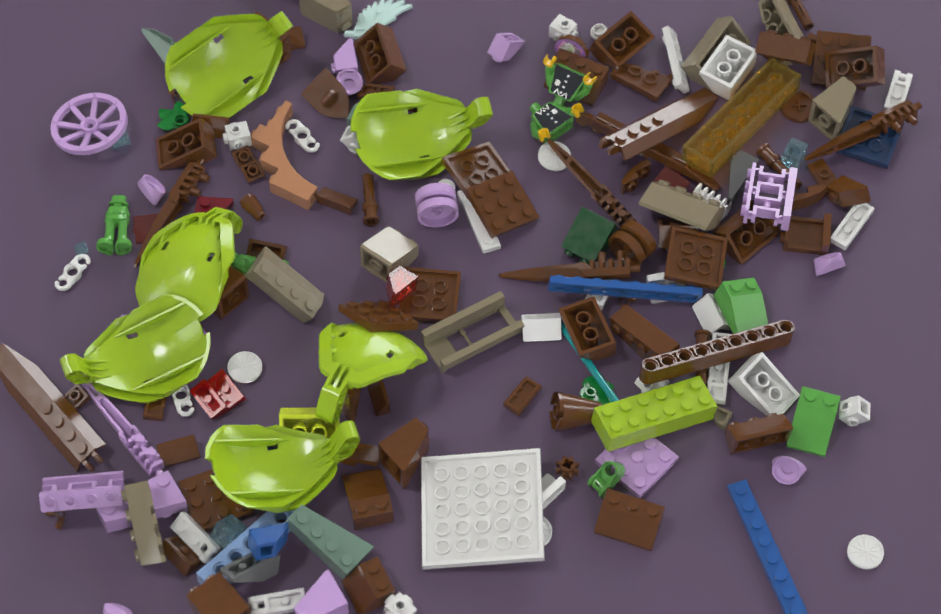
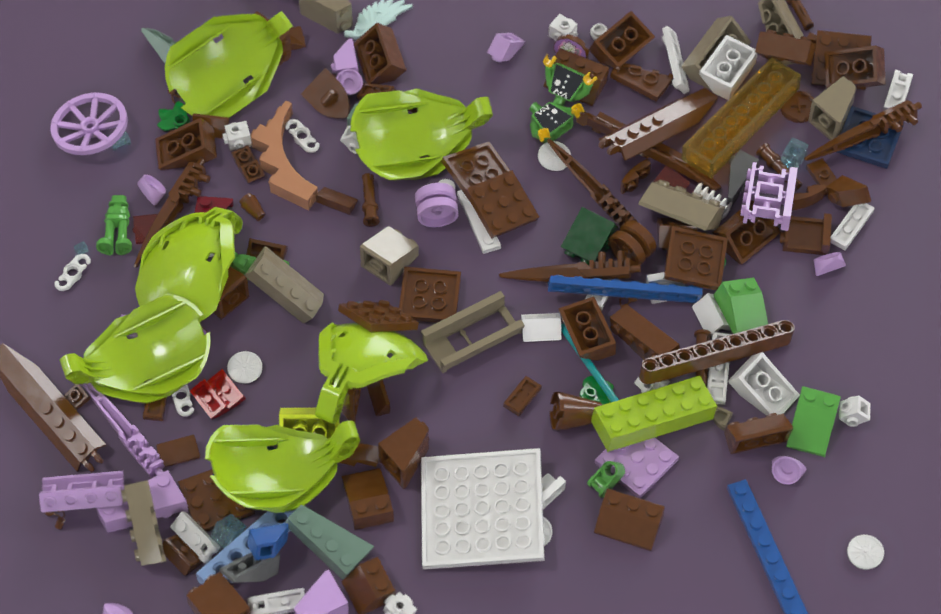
clear red slope [386,266,418,308] -> none
reddish brown gear [555,456,579,481] -> none

